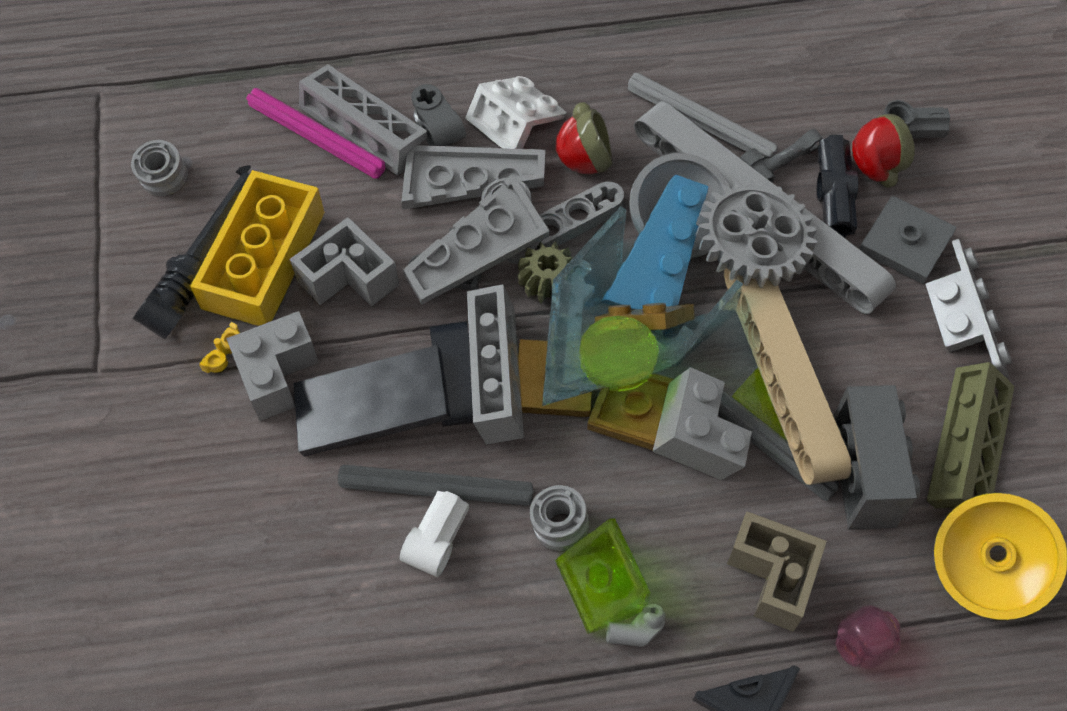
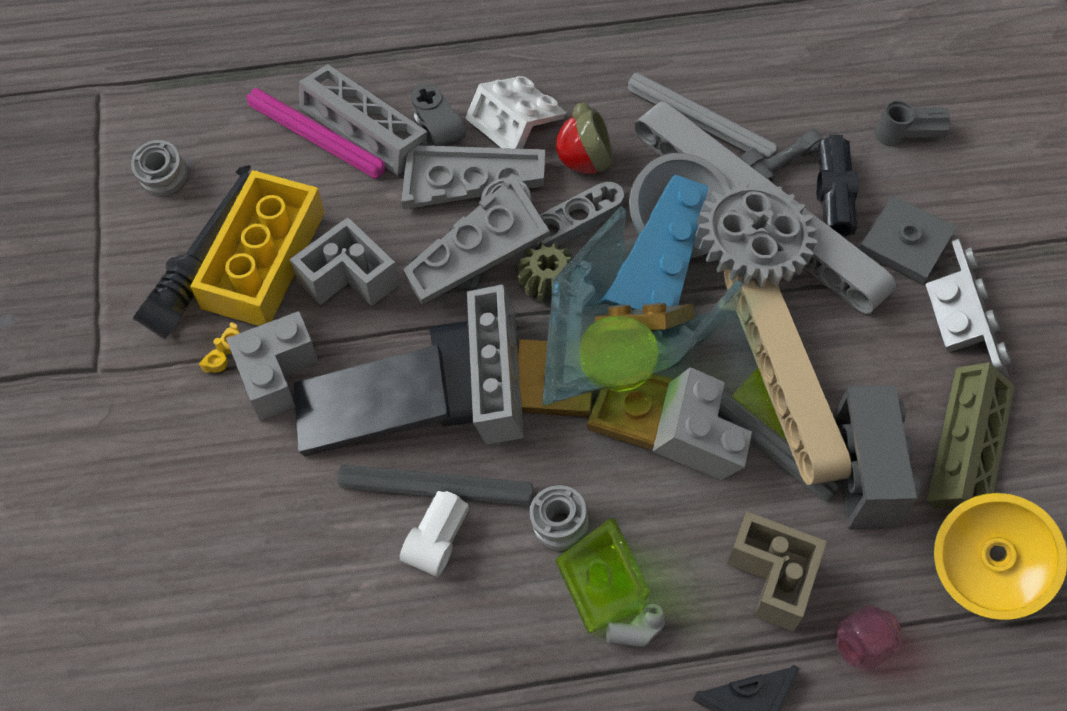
red piece [852,114,915,188] -> none

